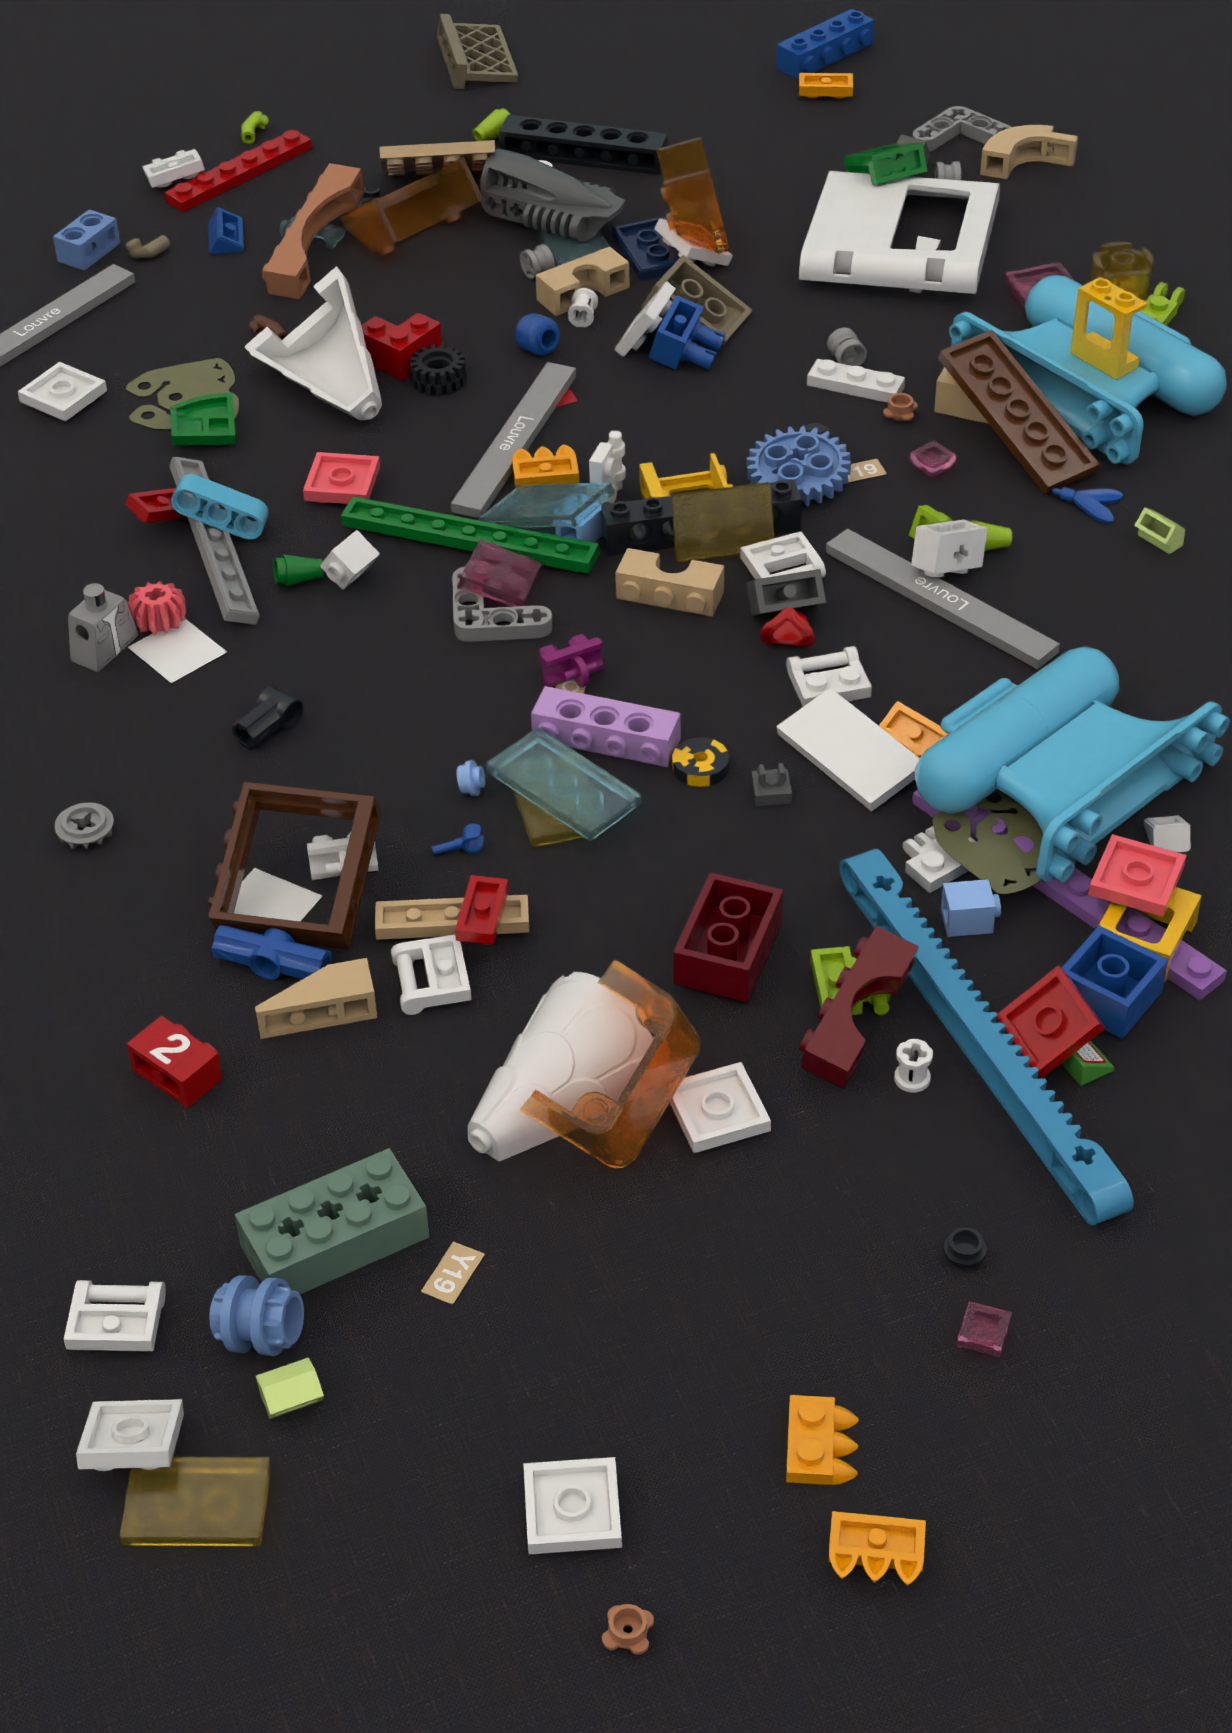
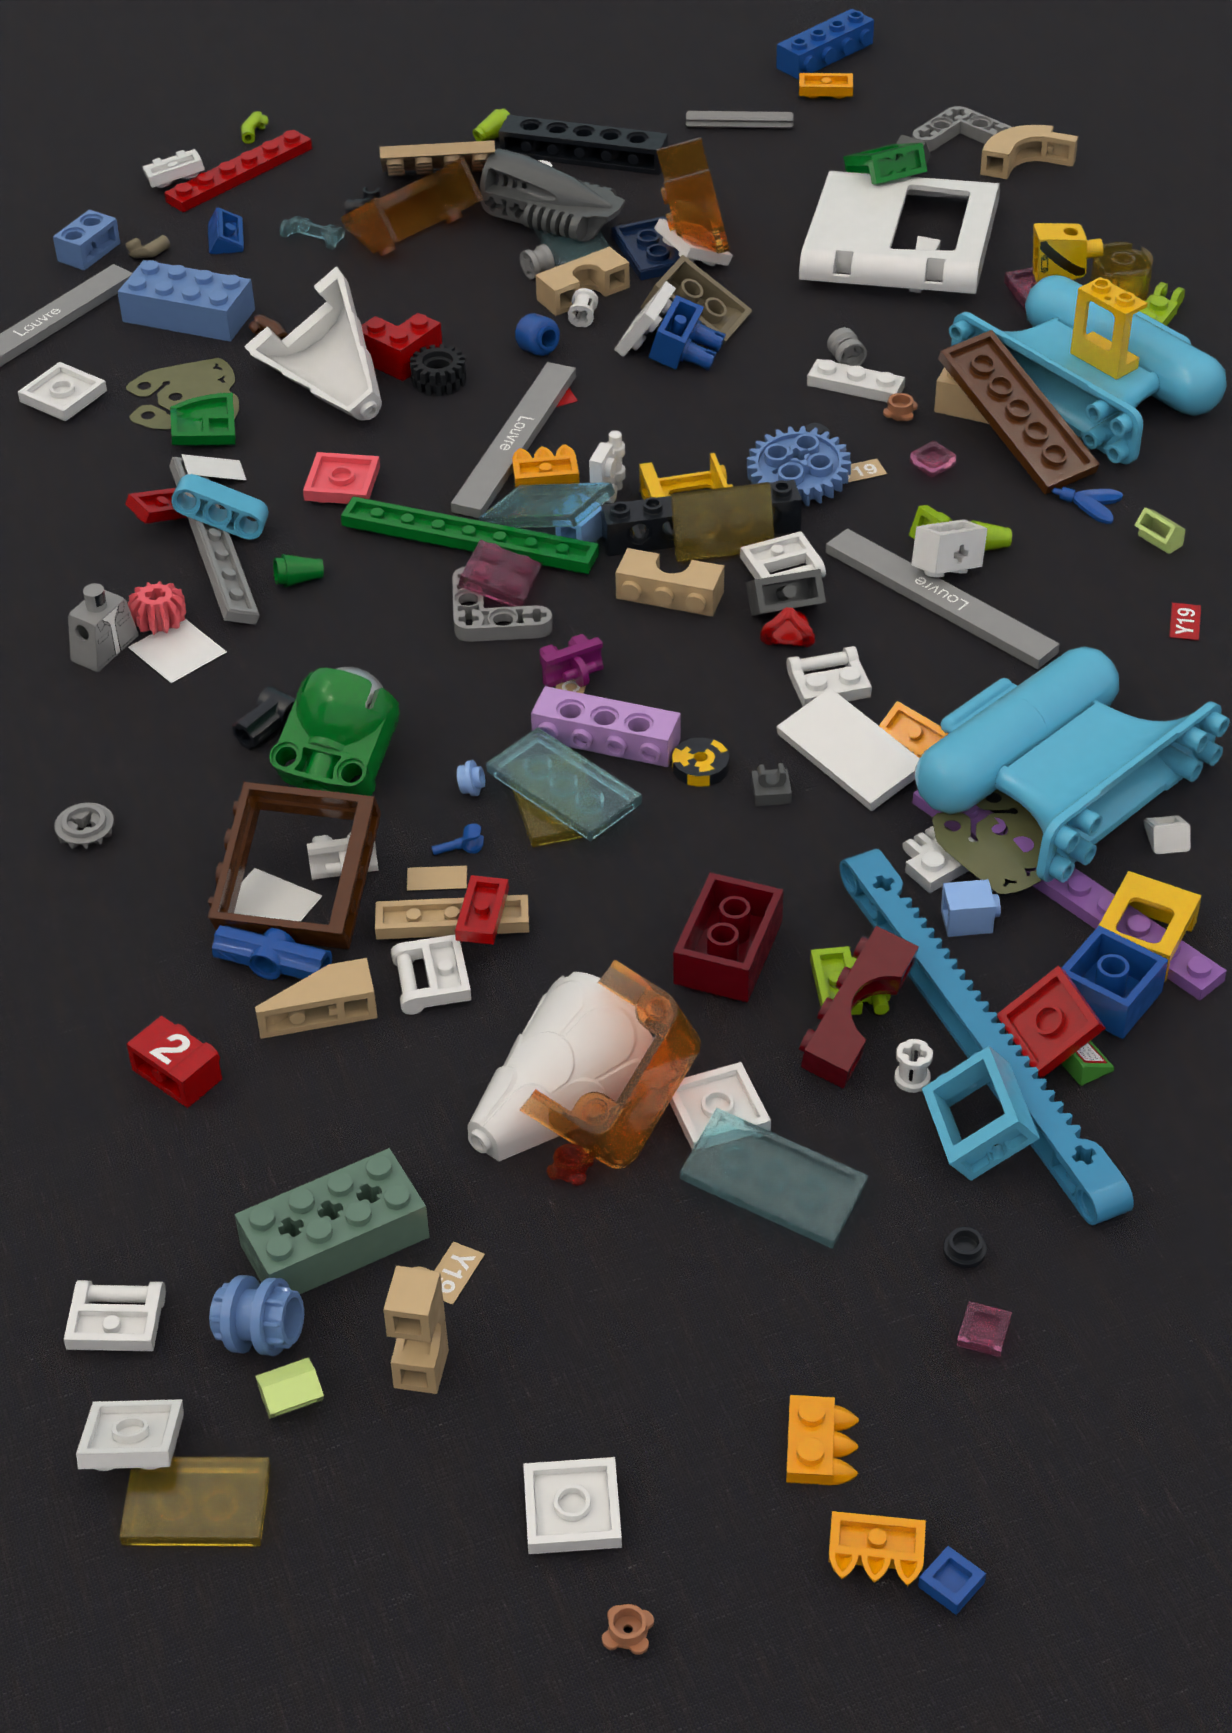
nougat arch [262,163,365,299] -> none
white brick [320,530,380,590] -> none
dark tan fence [437,14,518,89] -> none
light grey wheel [935,161,961,180] -> none
coral plate [1088,834,1187,917] -> none
none -> medium blue brick [117,260,255,342]
none -> white sticker [181,454,247,481]
none -> green piece [269,667,400,796]
none -> tan arch [383,1266,449,1394]
none -> tan sticker [407,866,467,891]
none -> clear red plate [547,1144,594,1186]
none -> clear light blue tile [680,1108,868,1249]
none -> light grey axle [686,111,793,129]
none -> blue plate [918,1546,986,1615]
none -> medium azure window [922,1046,1040,1181]
none -> yellow torso [1033,223,1103,283]
none -> red sticker [1169,602,1201,640]

